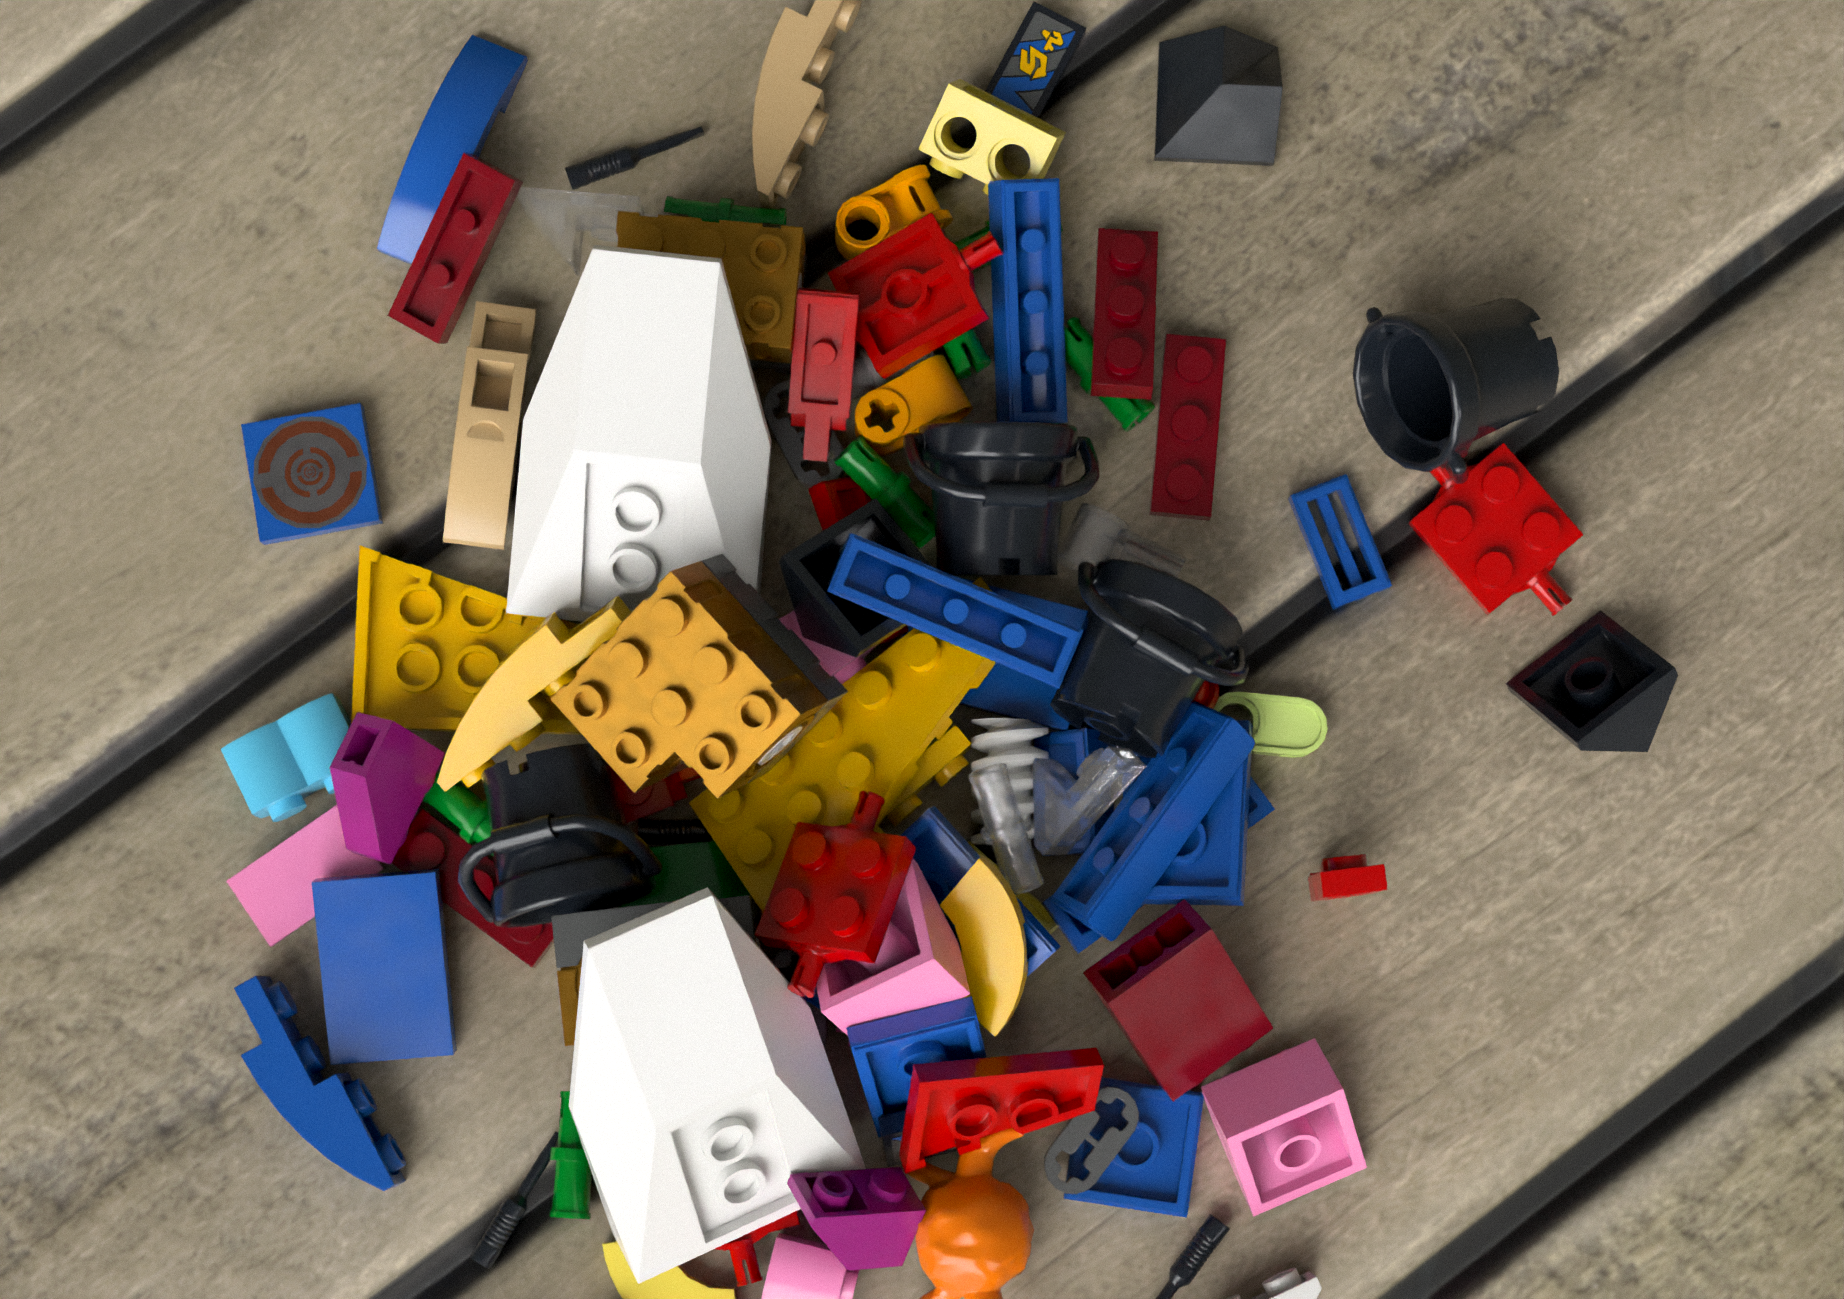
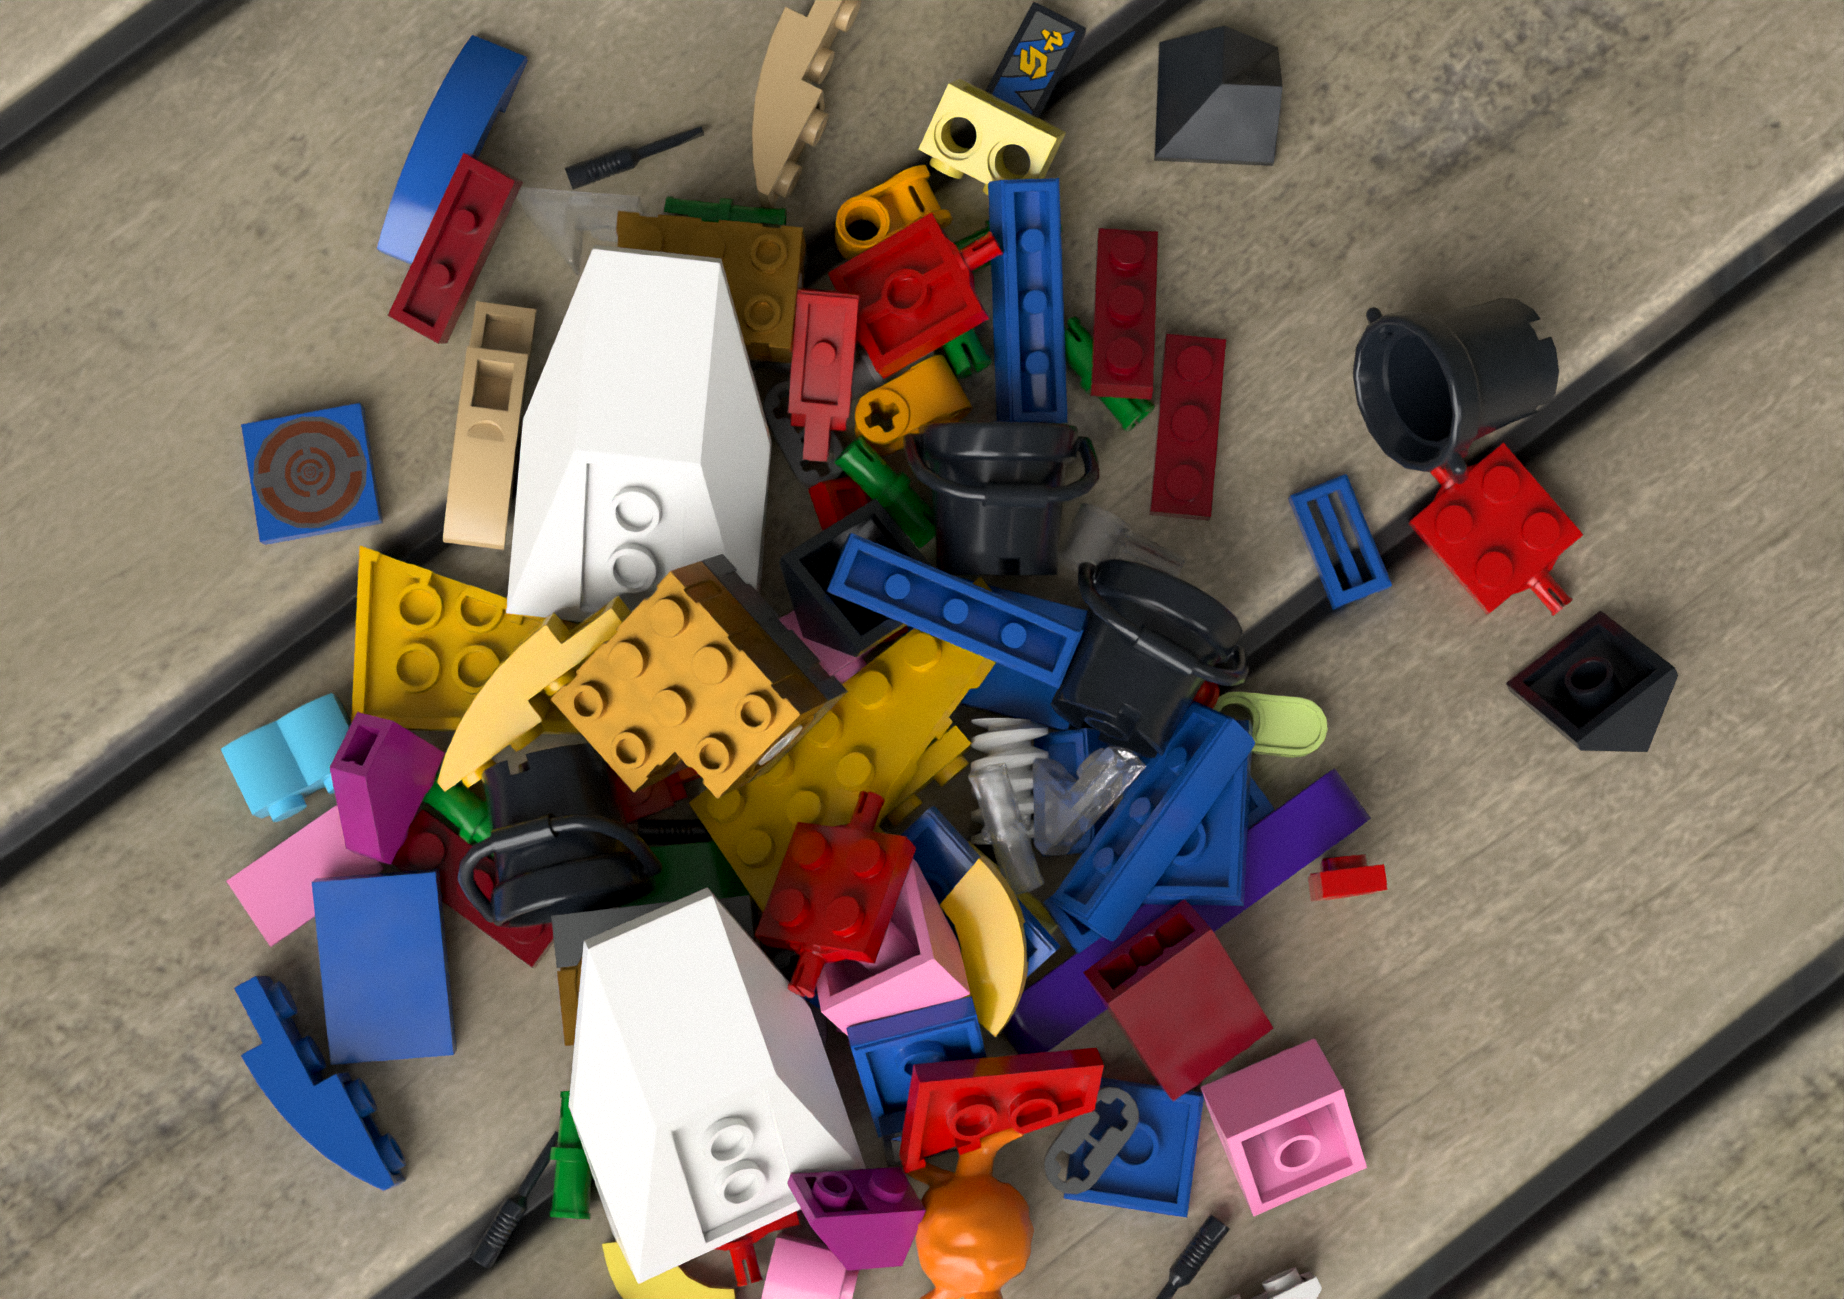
none -> dark purple beam [1002,768,1371,1055]

